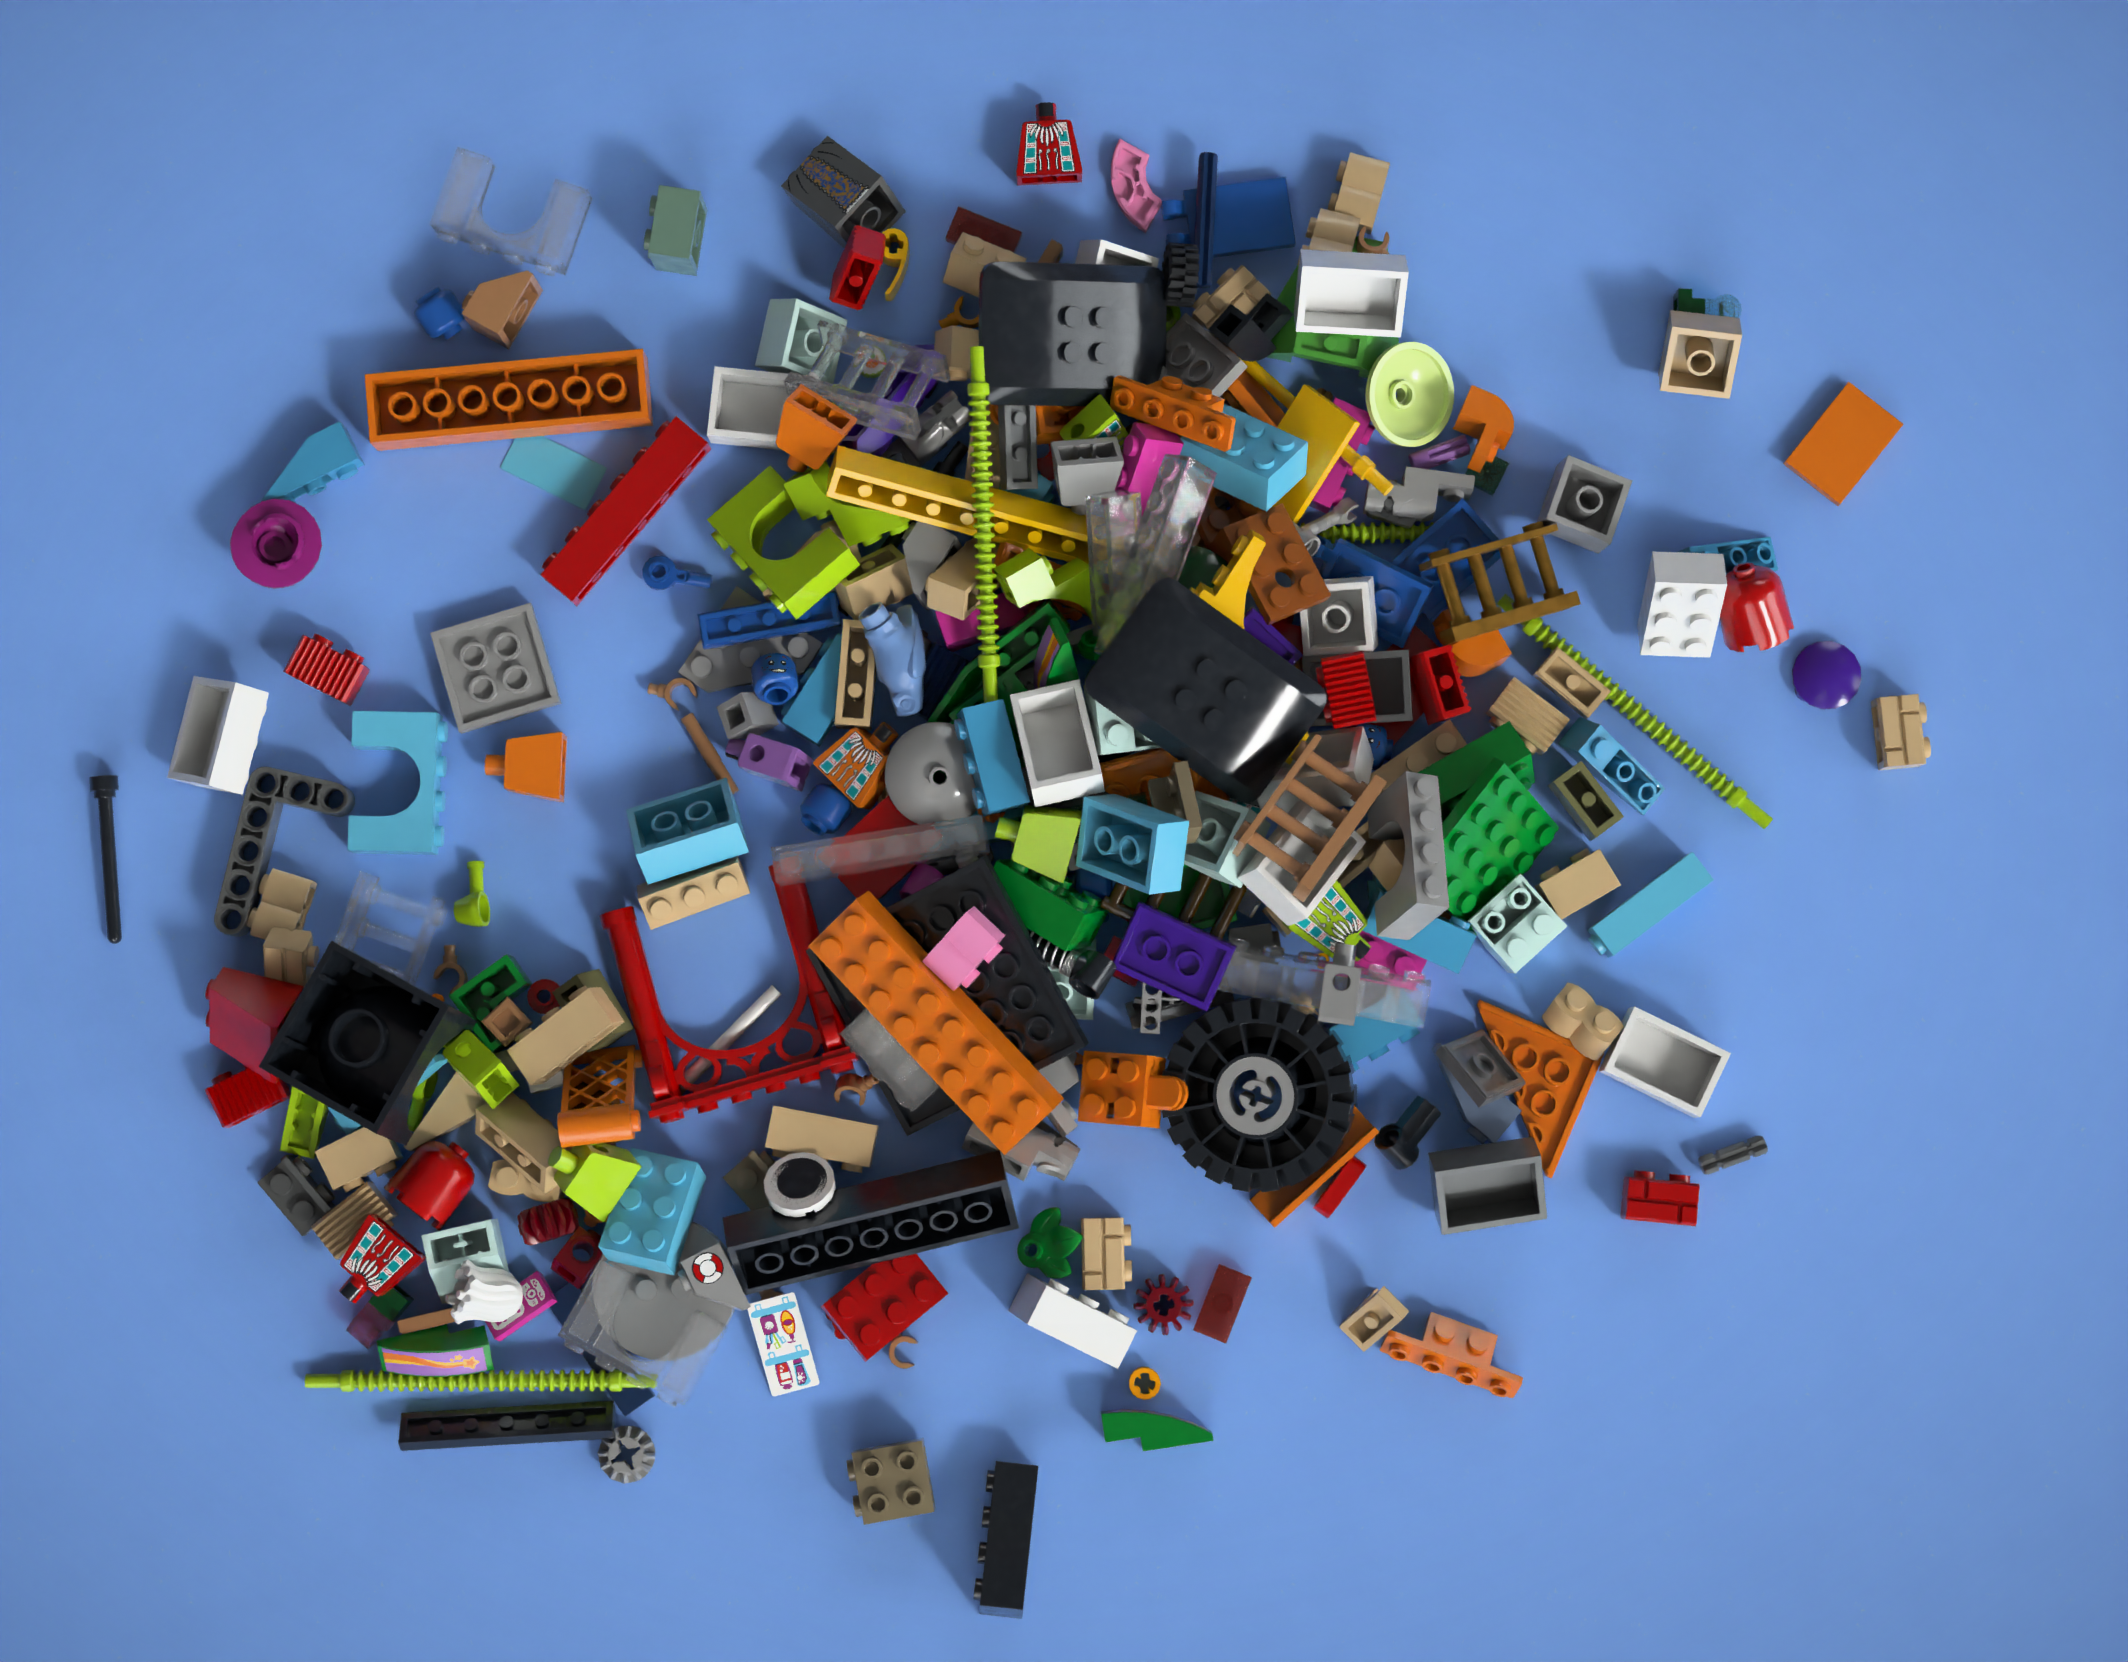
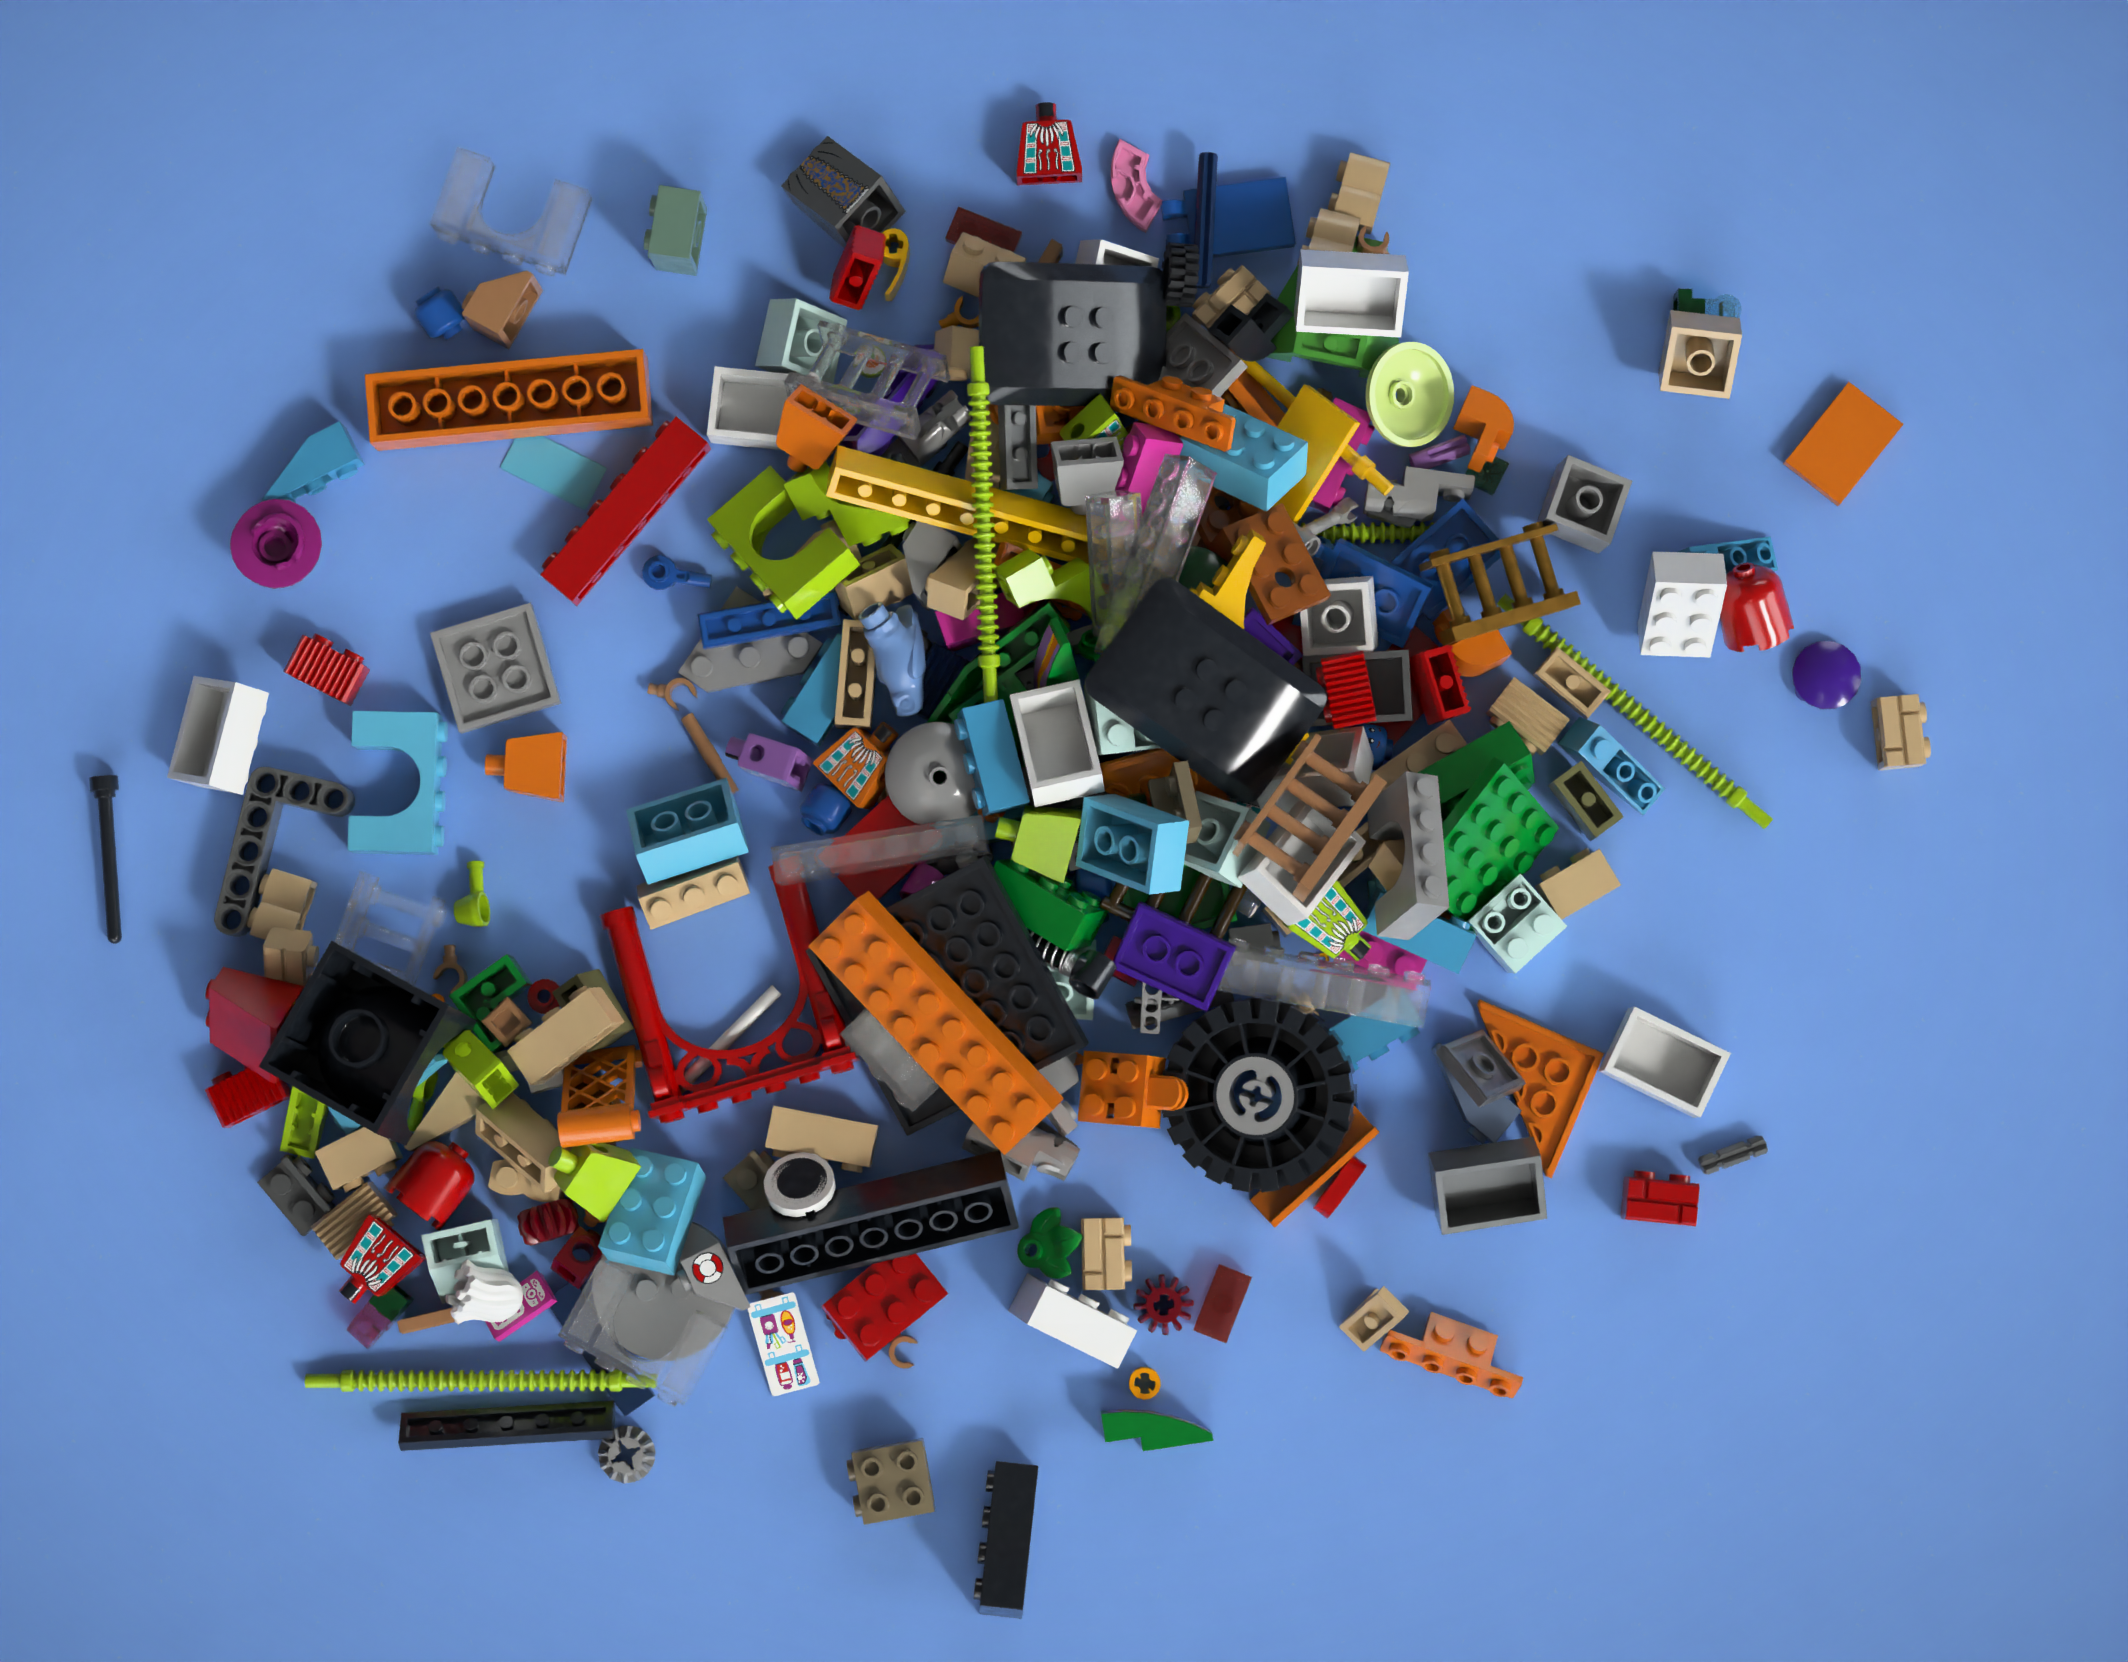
slope [376,1324,494,1377] -> none
light grey brick [717,692,779,739] -> none
blue head [751,653,799,705] -> none
medium nougat piece [834,1073,879,1106] -> none
bright pink brick [922,906,1005,991] -> none
light grey torso [1317,943,1362,1026] -> none
black piece [1374,1095,1441,1170] -> none
tan brick [1542,983,1624,1061] -> none
medium azure brick [1587,852,1714,958] -> none

